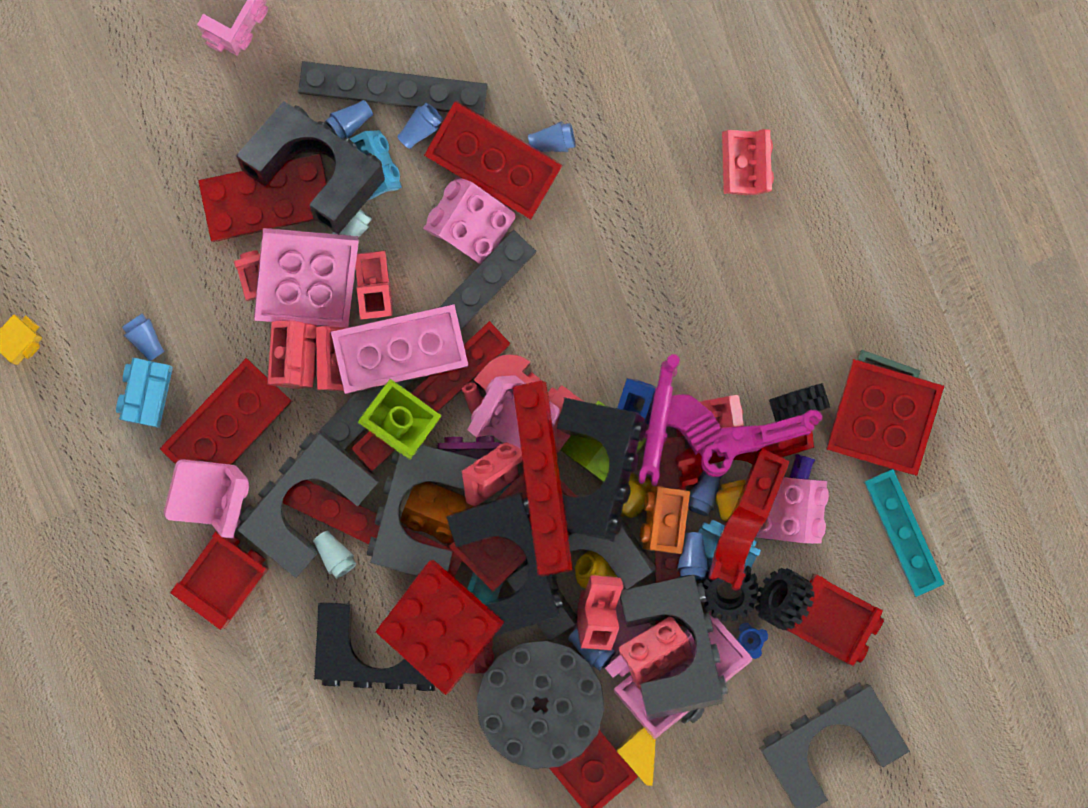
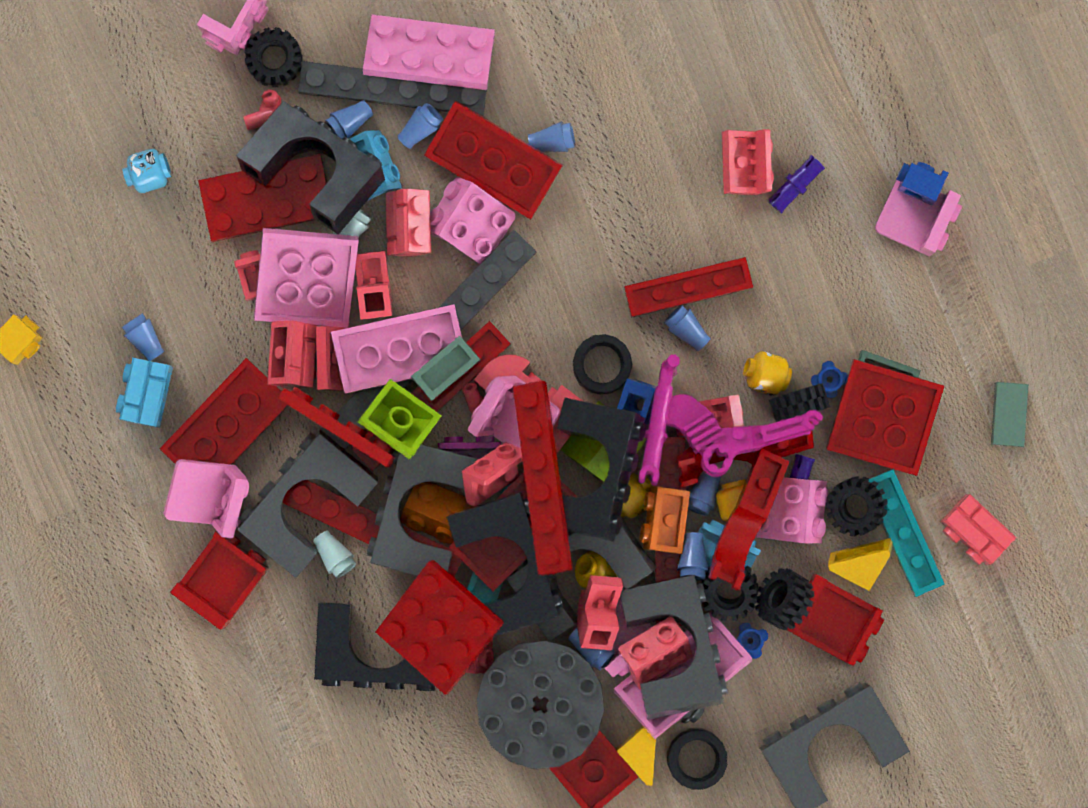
none -> medium azure head [122,149,171,193]
none -> coral arm [243,89,282,131]
none -> black tyre [245,27,303,87]
none -> red plate [277,386,395,469]
none -> bright pink plate [363,14,495,90]
none -> coral brick [386,189,431,257]
none -> sand green tile [411,336,480,401]
none -> black tyre [573,334,632,395]
none -> red plate [624,257,753,318]
none -> medium blue cone [664,305,711,351]
none -> black tyre [667,728,727,790]
none -> yellow head [743,351,792,396]
none -> dark purple pin [767,155,825,214]
none -> blue plate [811,361,848,398]
none -> black tyre [826,476,888,536]
none -> yellow slope [828,538,893,591]
none -> bright pink bracket [875,180,962,257]
none -> blue brick [896,162,949,205]
none -> coral brick [941,494,1016,565]
none -> sand green tile [991,382,1028,447]

